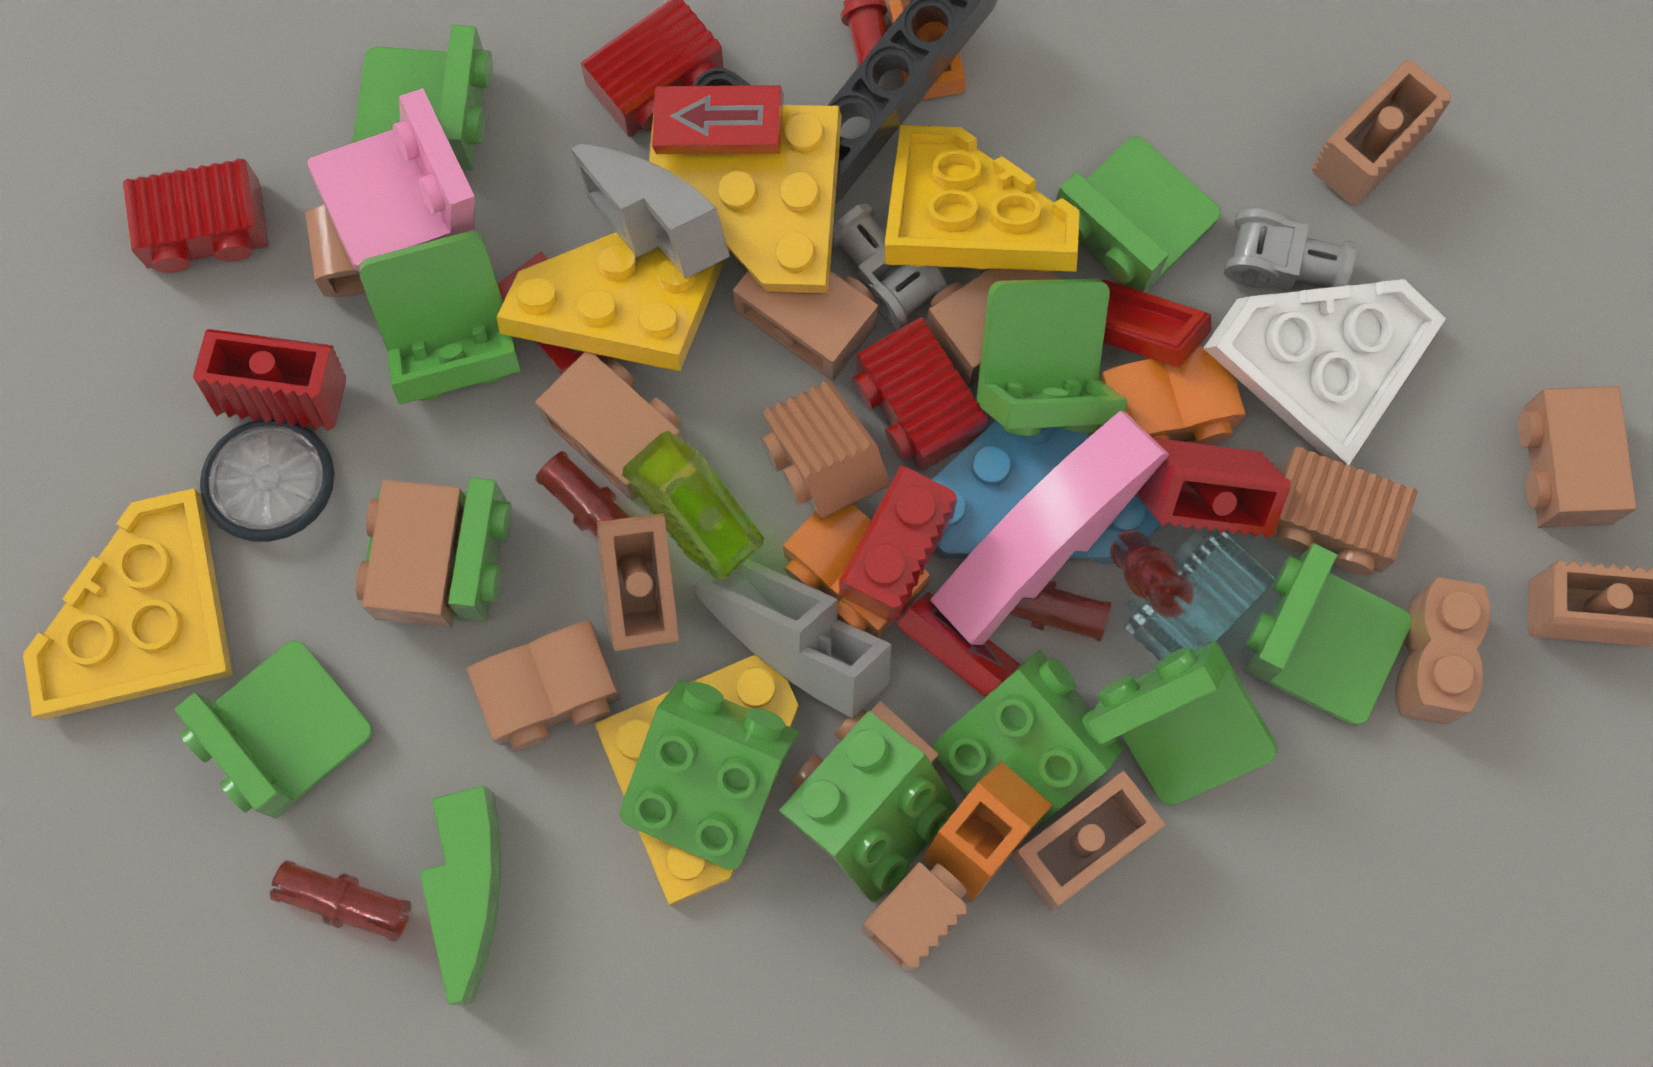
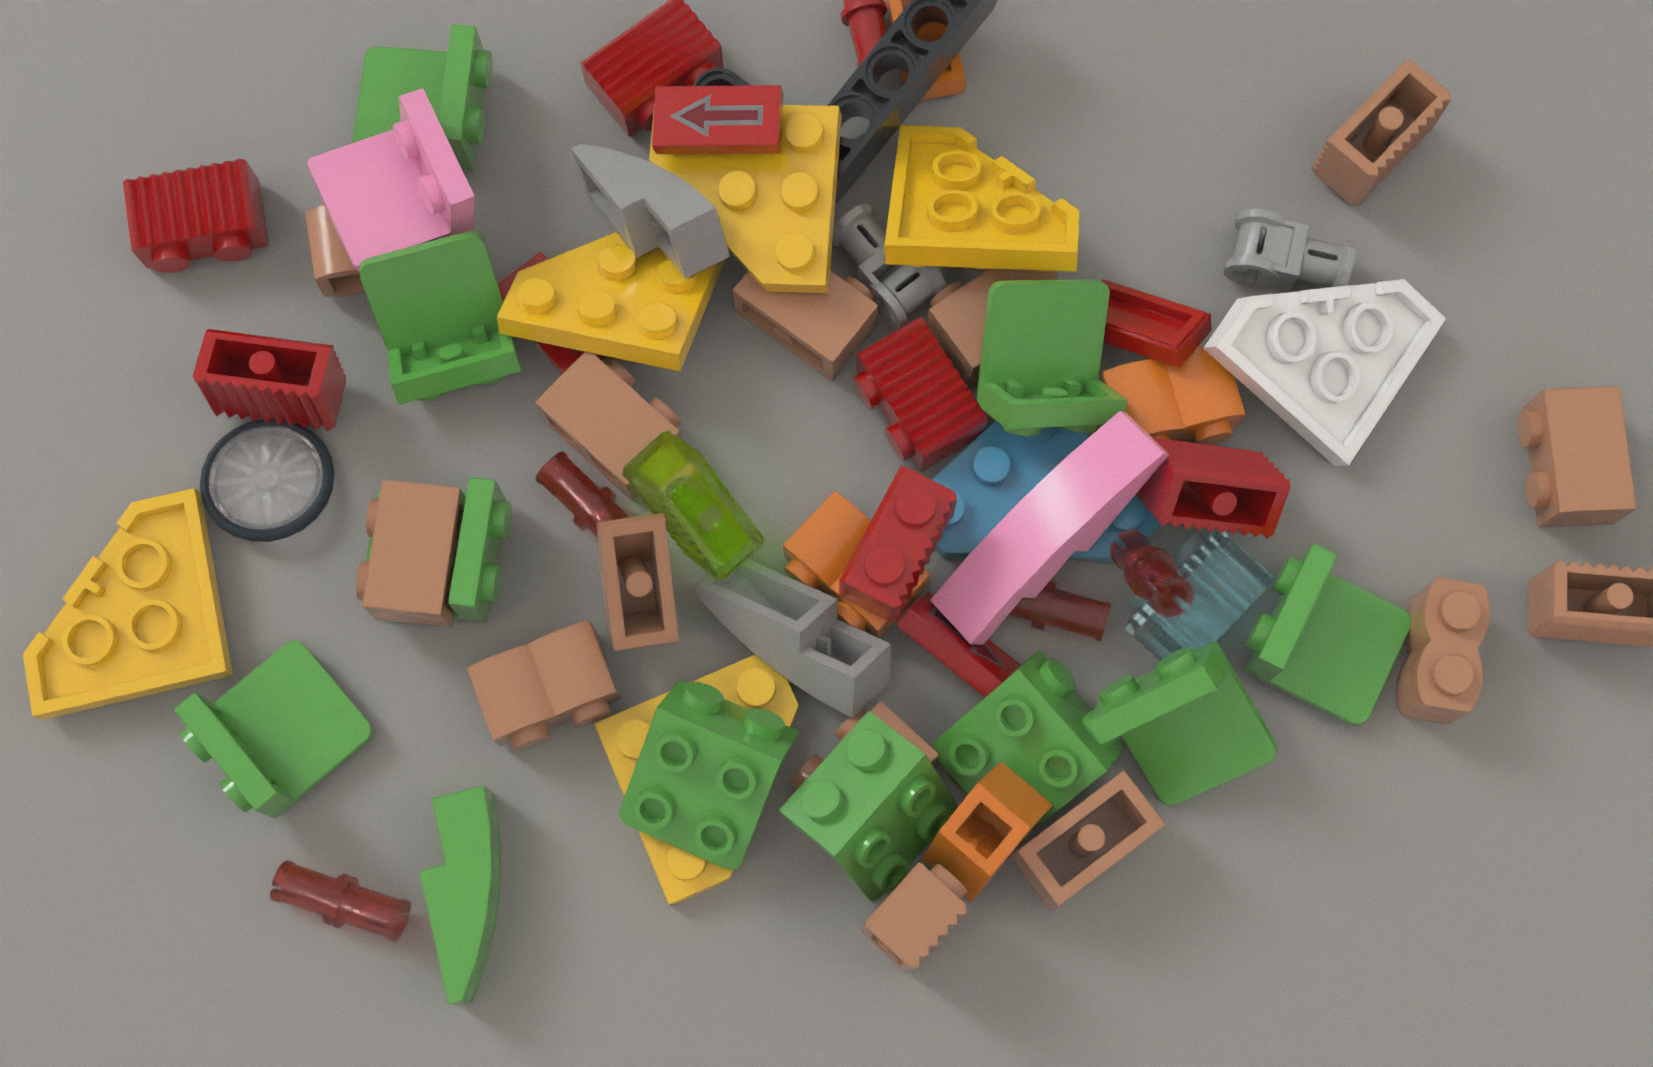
nougat brick [761,380,890,519] -> none
bright green bracket [1055,136,1220,293] -> none
nougat brick [1274,447,1418,576] -> none

